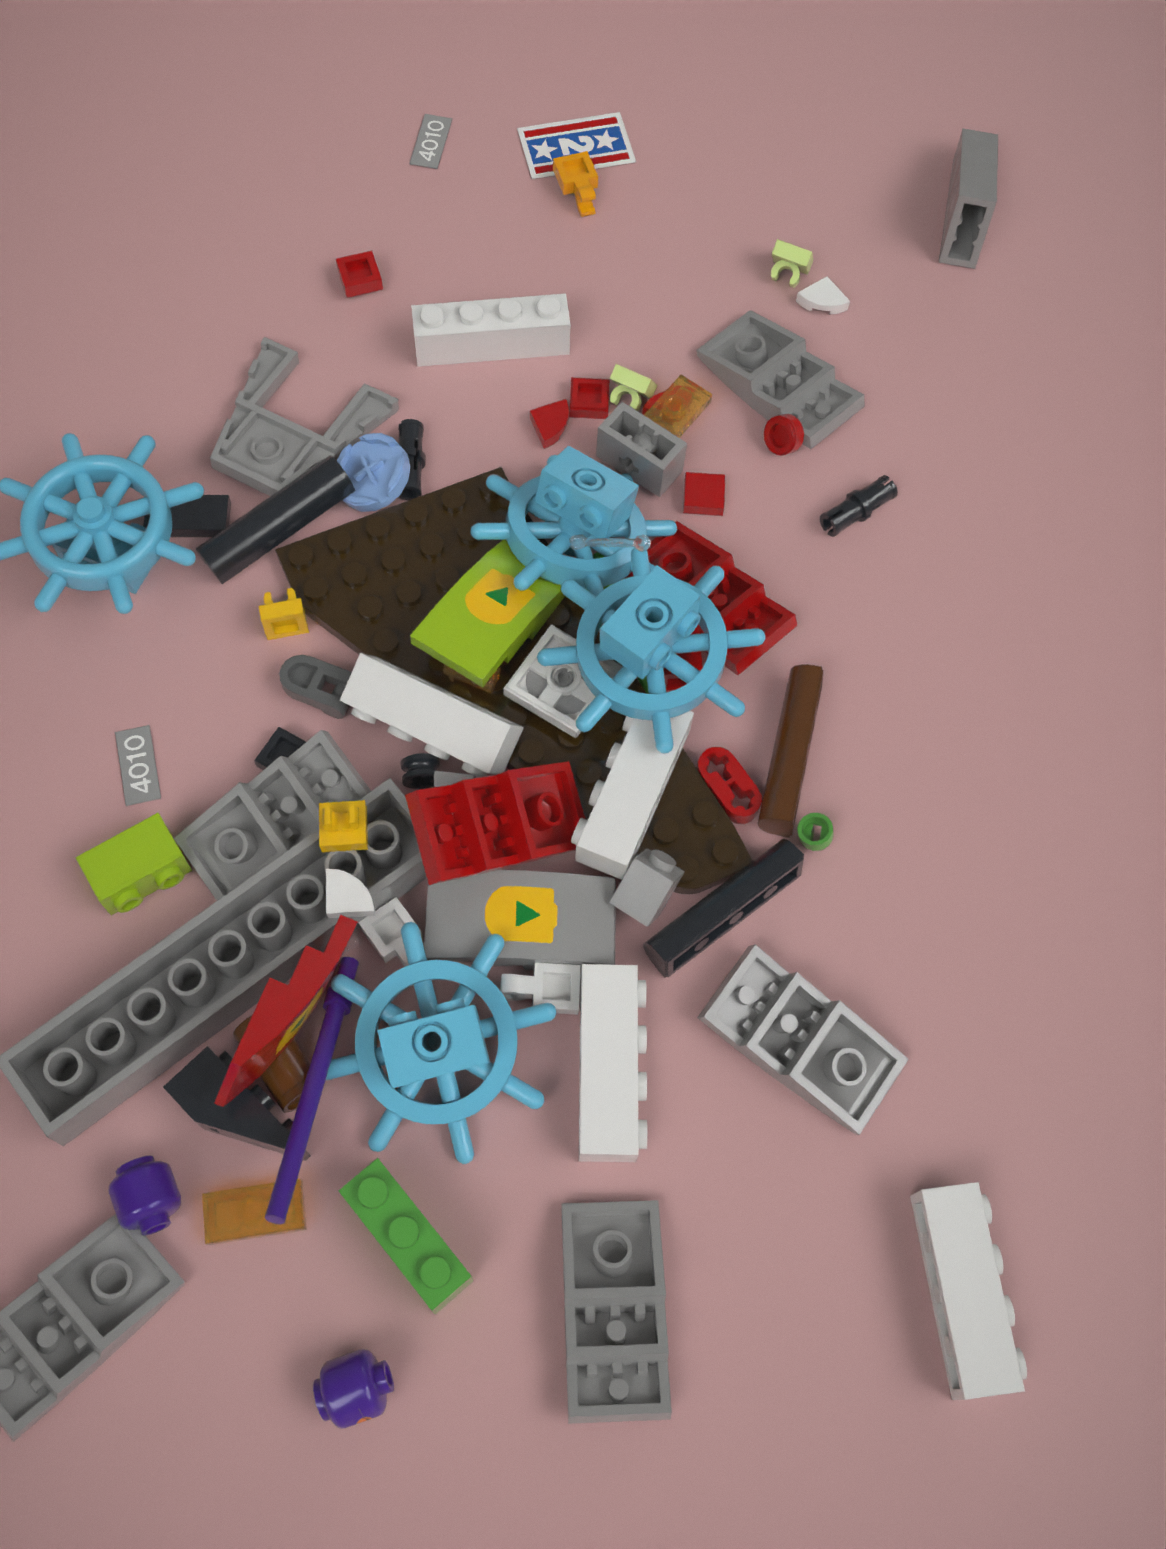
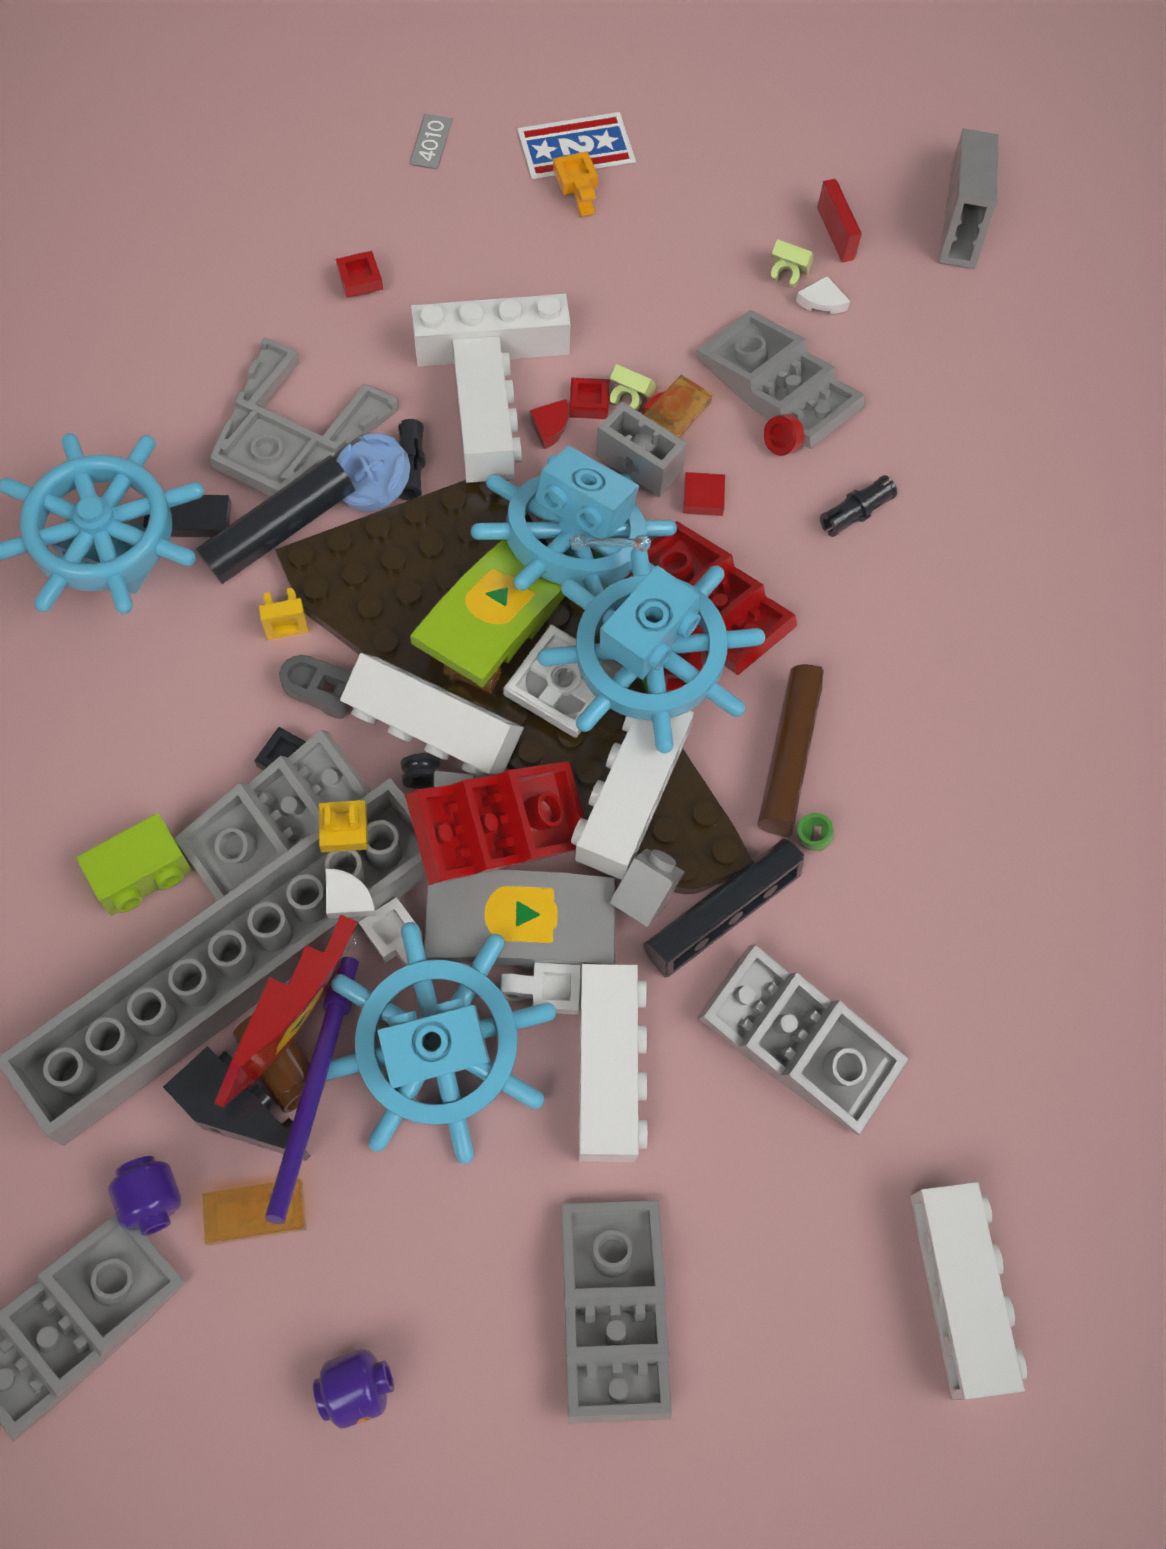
light grey sticker [115,725,161,806] -> none
bright green brick [338,1158,474,1315] -> none
red beam [696,747,762,824] -> none
none -> white brick [453,336,522,483]
none -> red tile [817,178,862,263]

